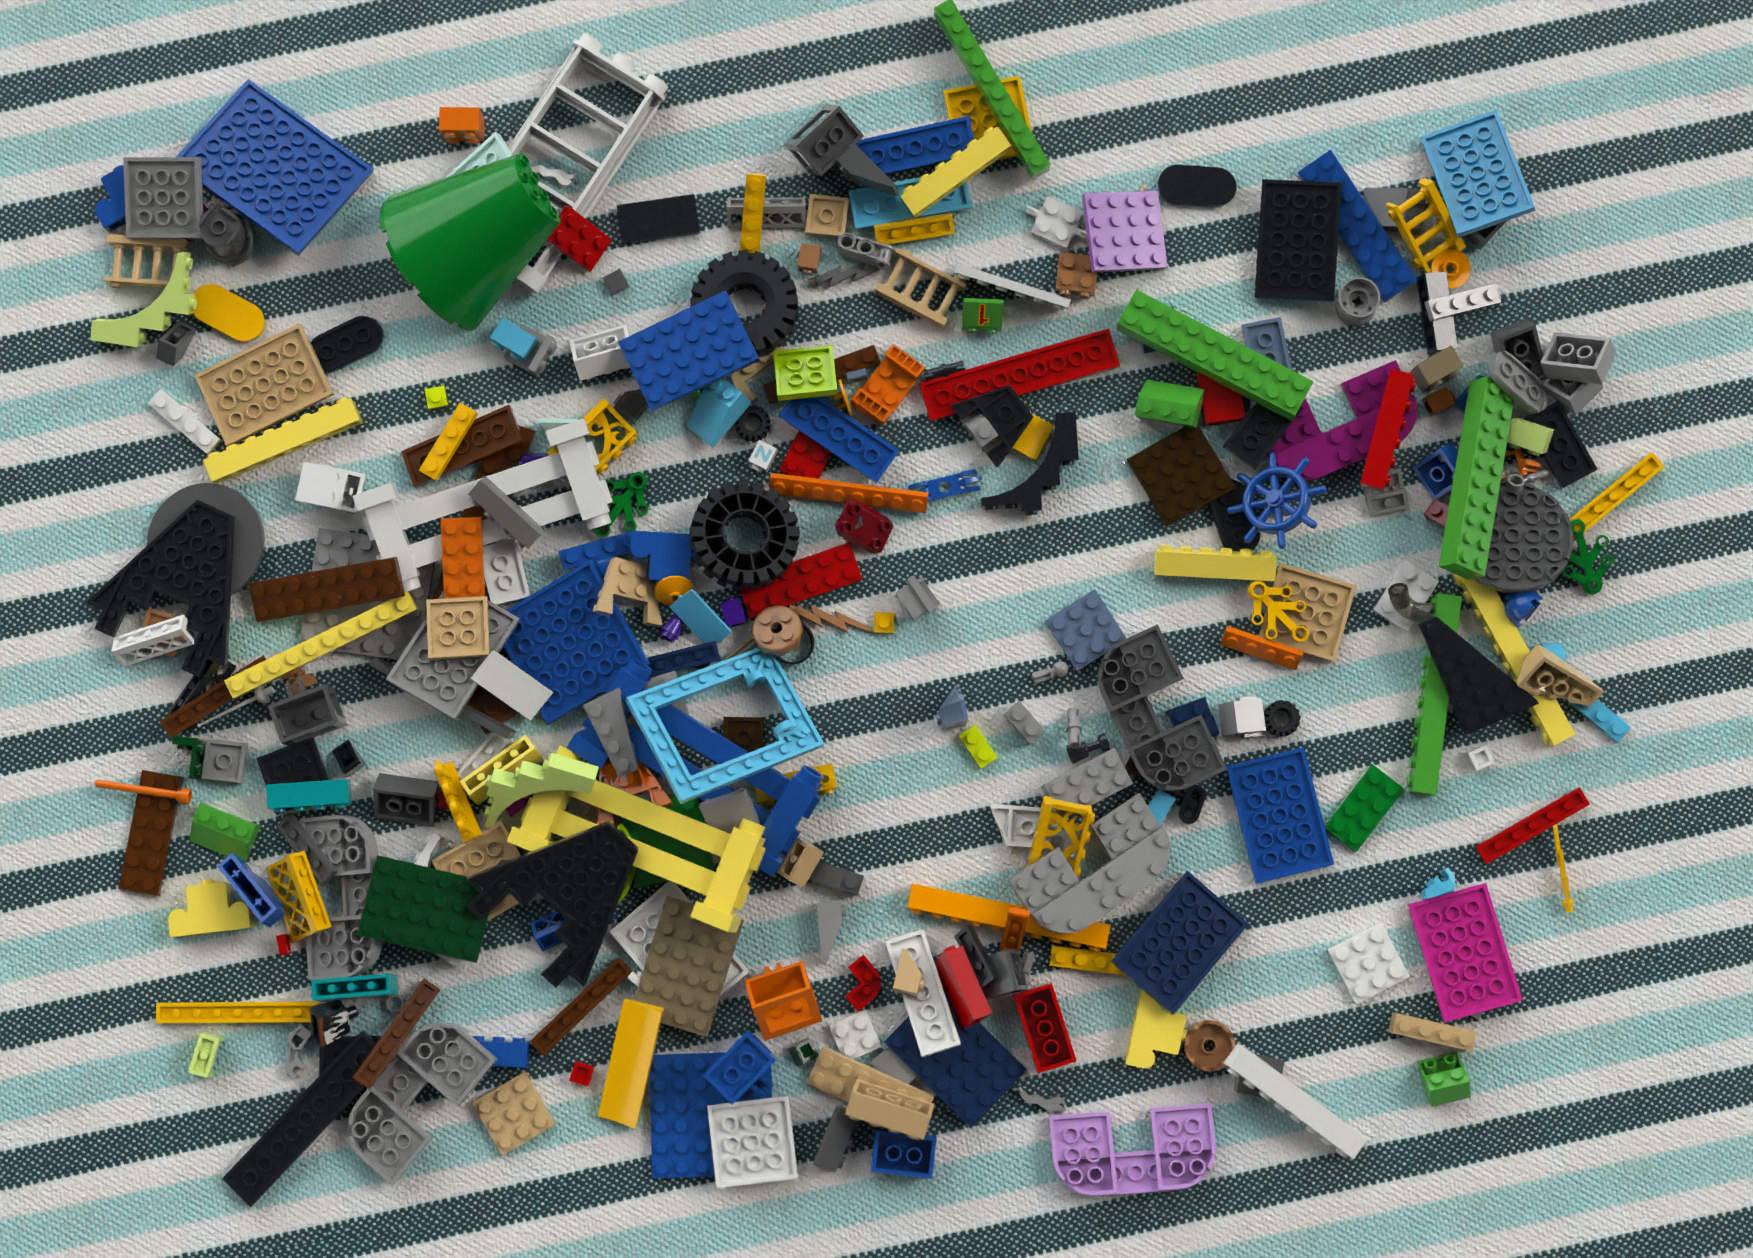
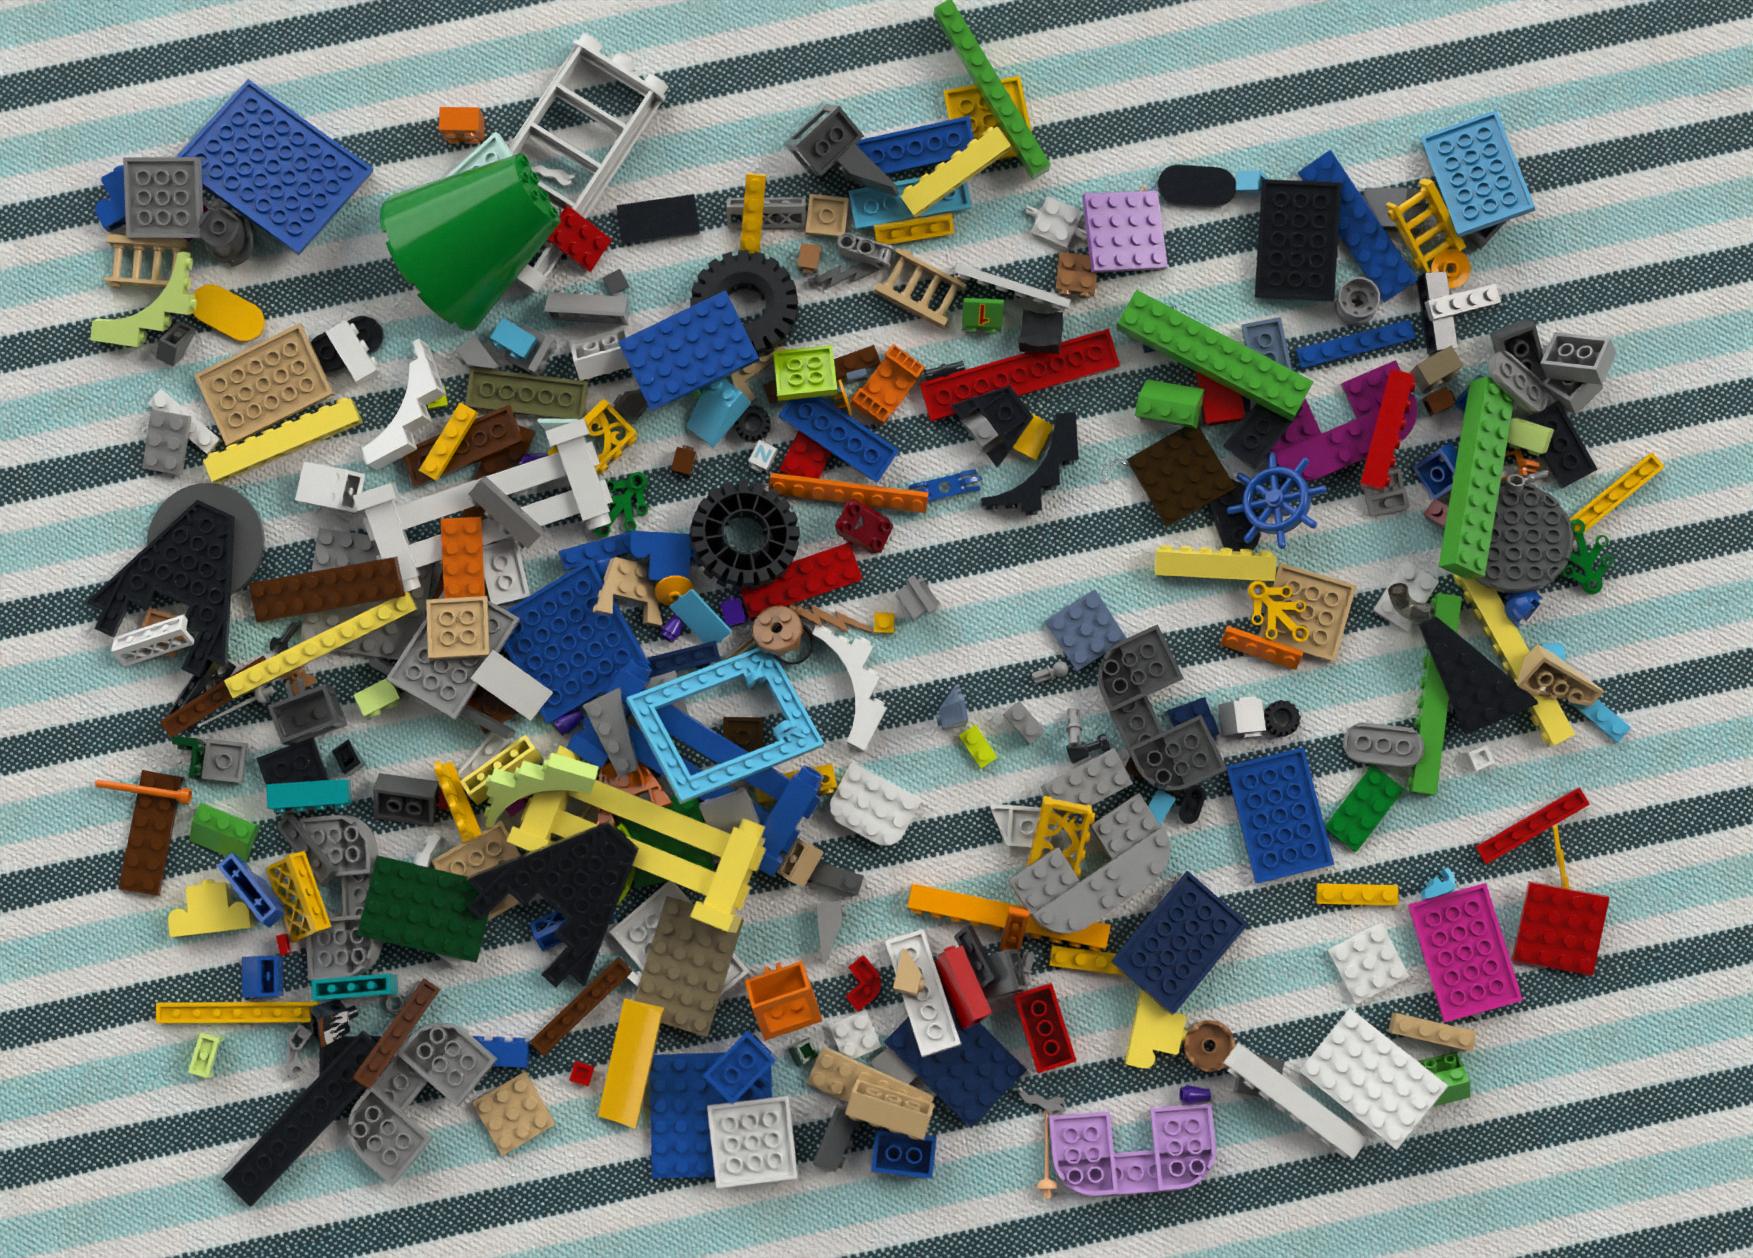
none -> light grey plate [142,409,191,475]
none -> blue slope [242,955,283,997]
none -> black bar [270,622,300,654]
none -> white brick [326,320,380,386]
none -> yellowish green brick [354,679,403,719]
none -> white arch [362,339,446,470]
none -> light grey slope [456,335,500,371]
none -> olive plate [465,367,589,420]
none -> light grey slope [545,290,629,325]
none -> dark purple cone [553,708,584,736]
none -> reddish brown brick [671,445,697,478]
none -> white arch [812,626,887,752]
none -> white plate [830,762,922,846]
none -> black brick [1019,310,1064,354]
none -> light nougat sword [1037,1110,1057,1198]
none -> dark purple cone [1179,1085,1211,1105]
none -> medium azure brick [1236,170,1267,195]
none -> blue plate [1295,320,1415,370]
none -> white plate [1299,1009,1448,1150]
none -> yellow plate [1316,883,1398,906]
none -> light grey tile [1343,723,1425,768]
none -> red plate [1512,881,1610,975]

